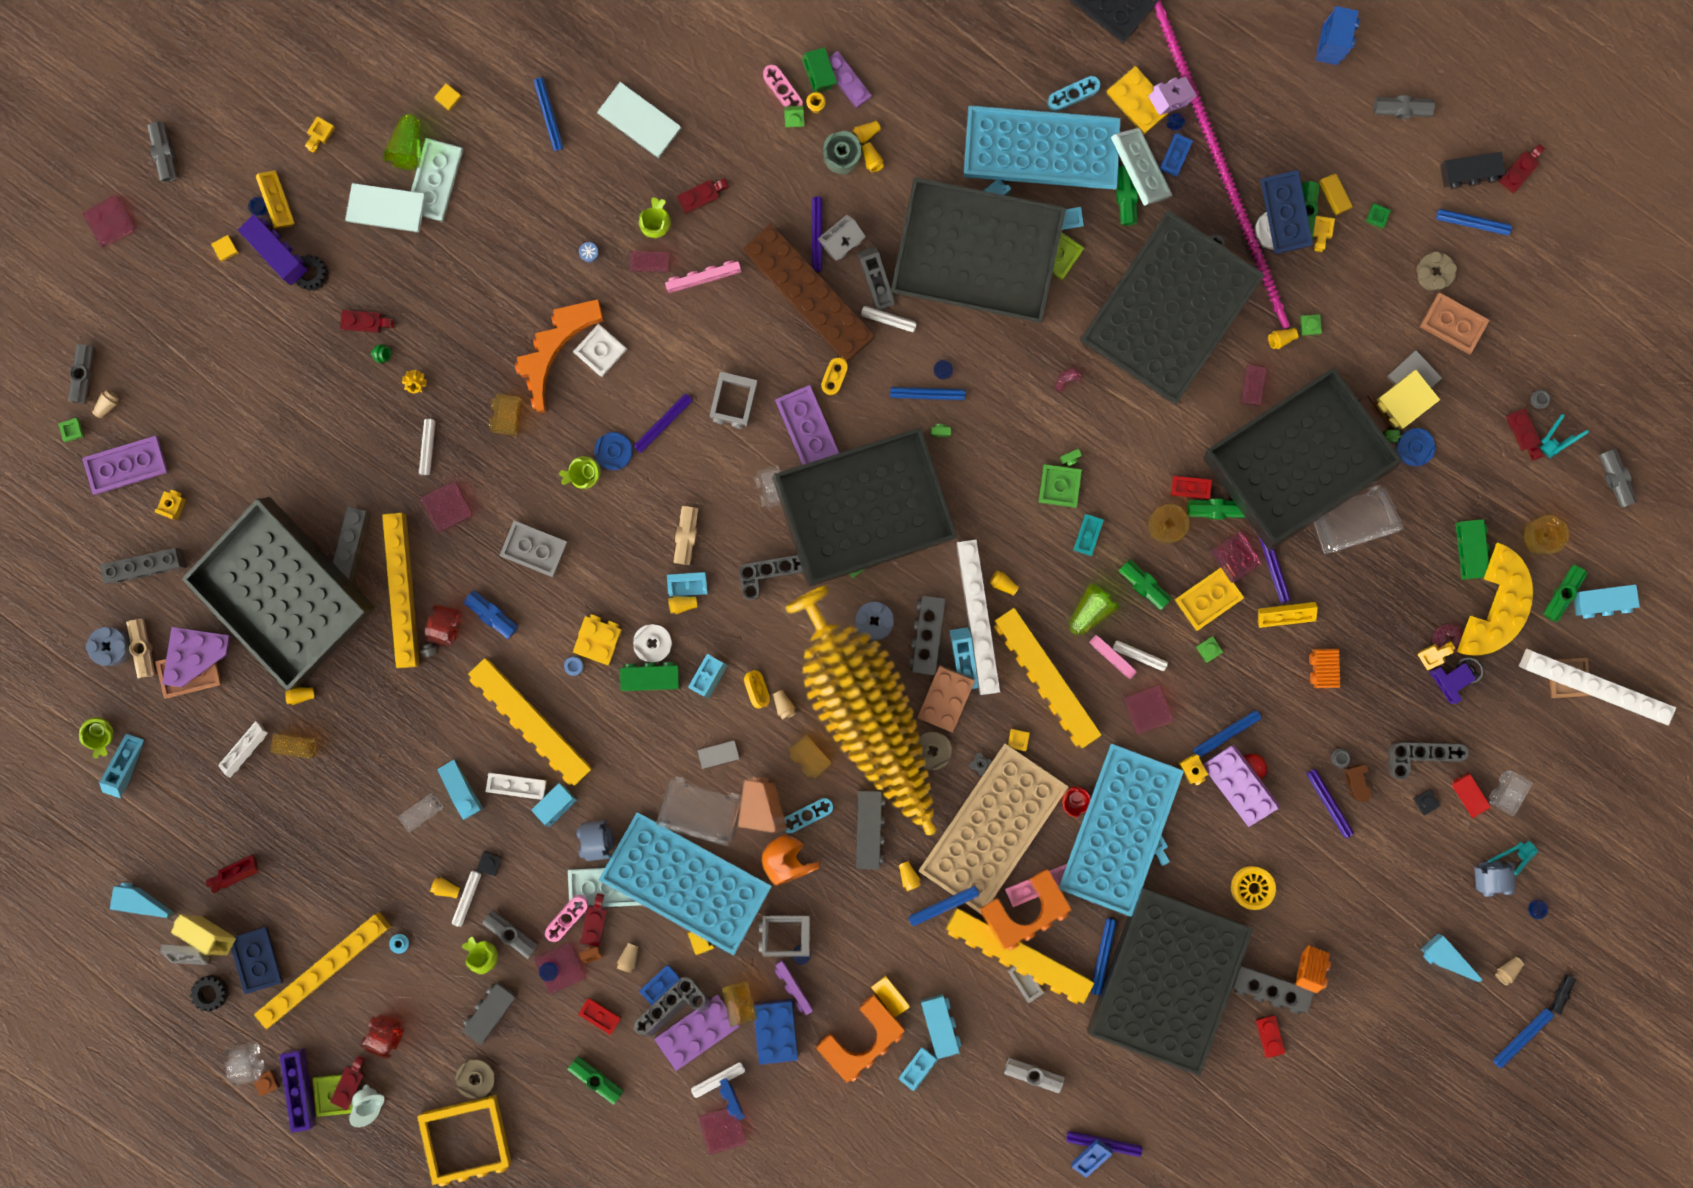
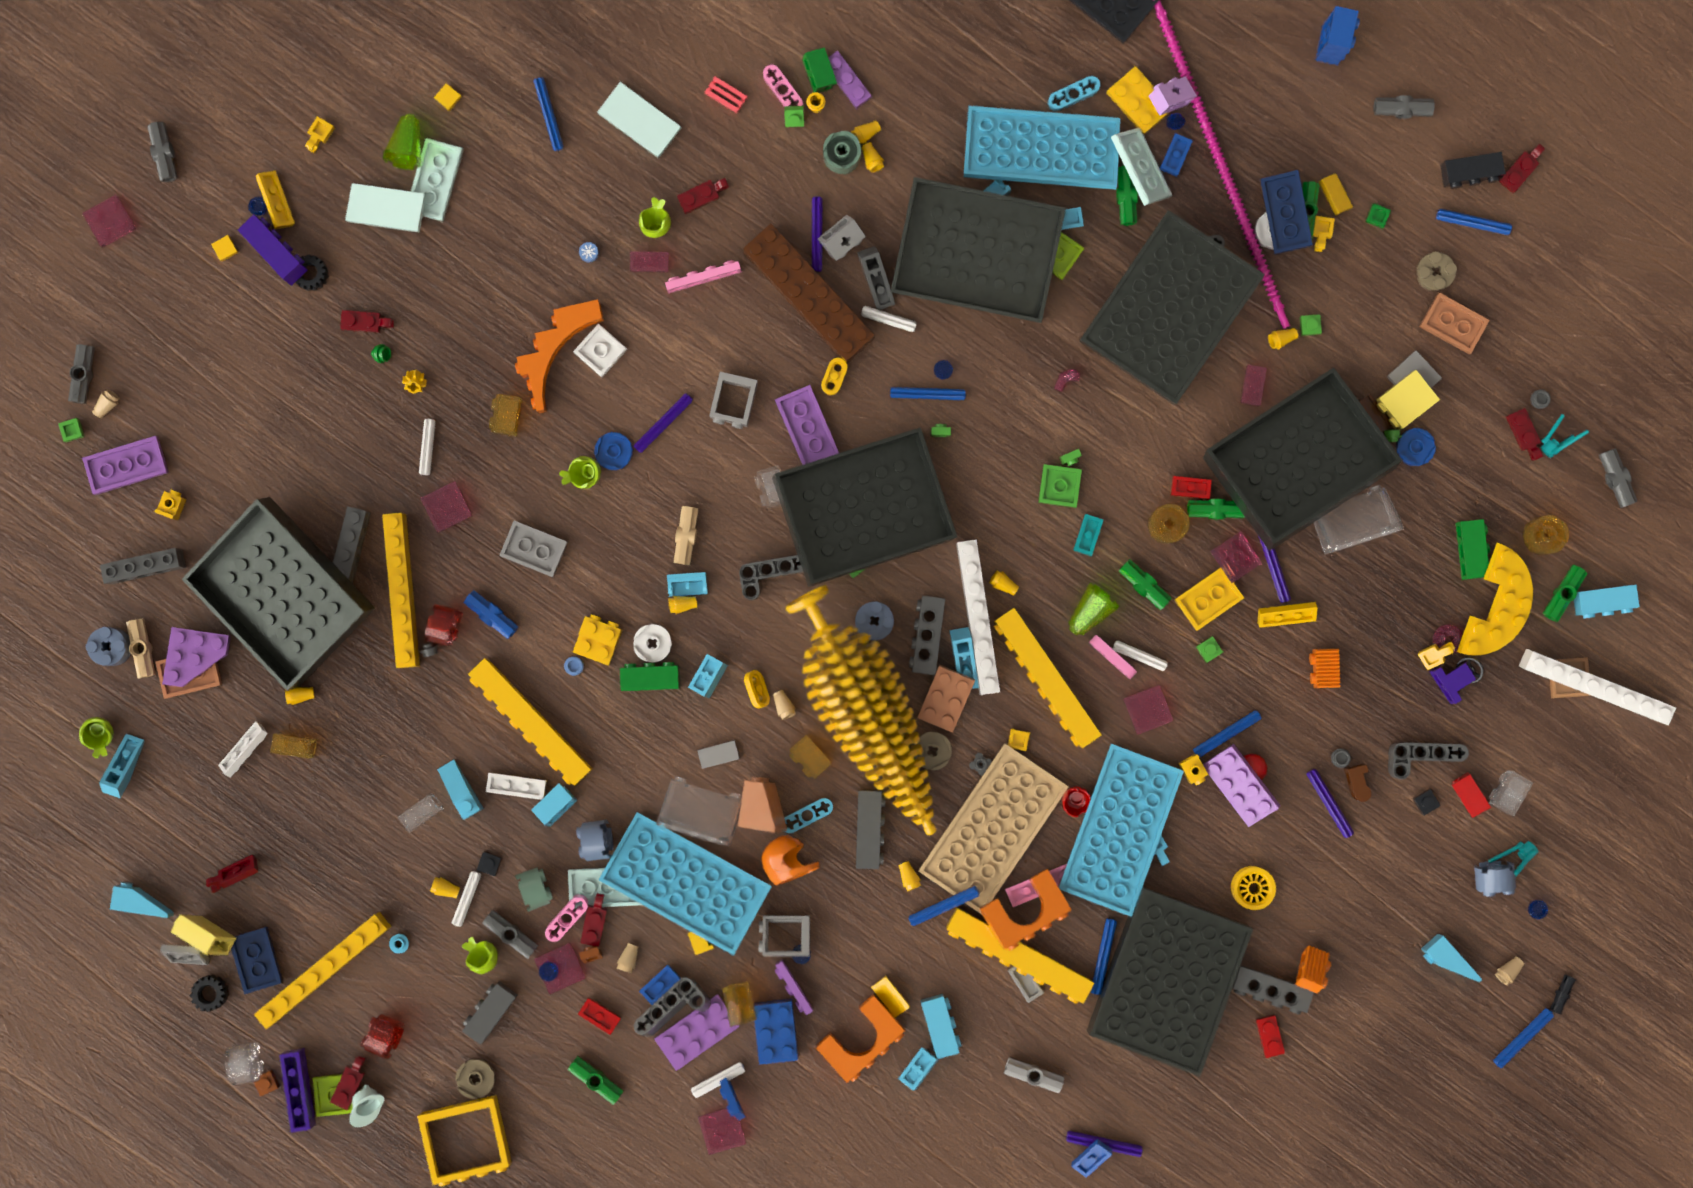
none -> sand green brick [515,867,553,912]
none -> coral tile [705,77,747,113]

